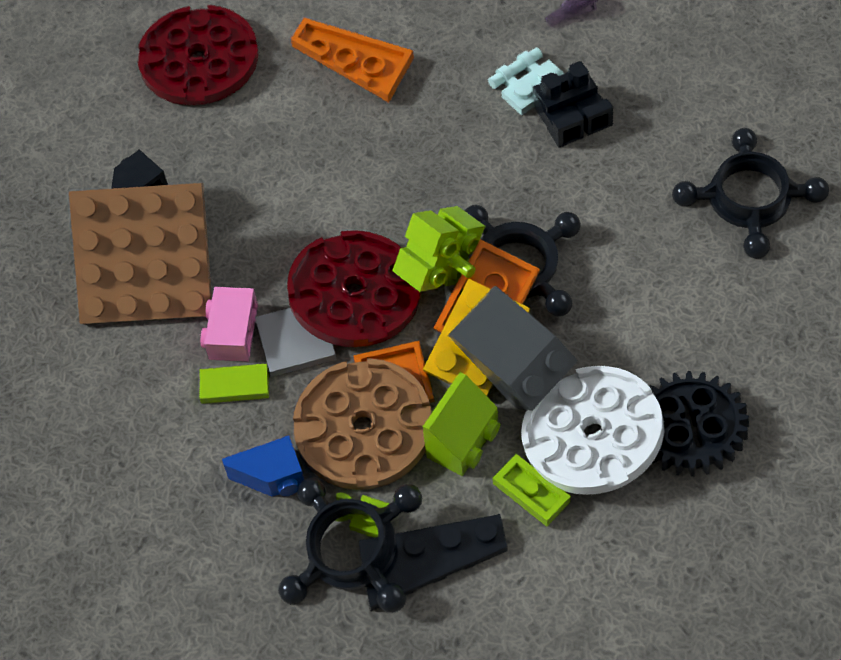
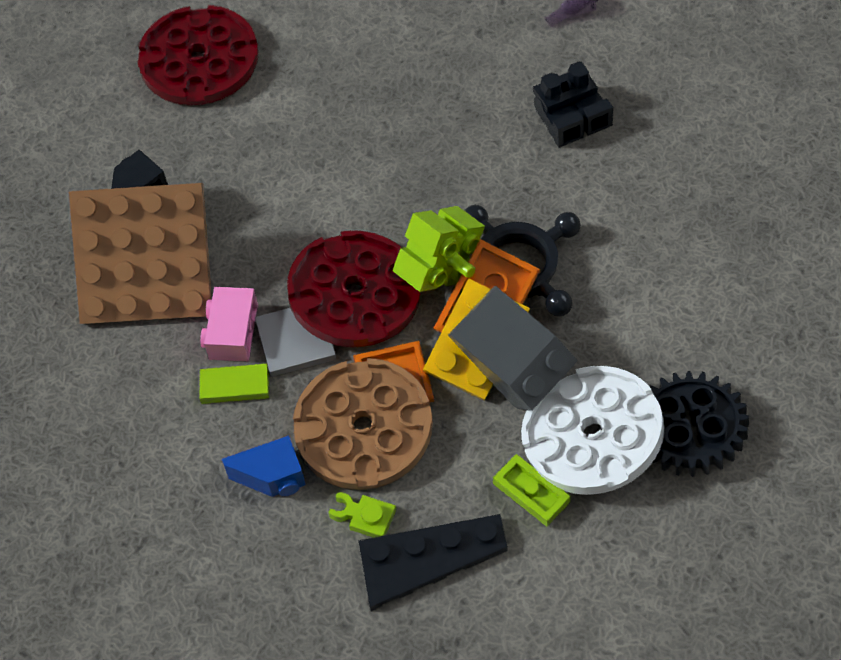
black piece [278,478,422,613] -> none
orange wing [291,18,414,103] -> none
lime slope [423,372,500,477] -> none
light aqua plate [488,47,564,115] -> none
black piece [672,128,829,259] -> none

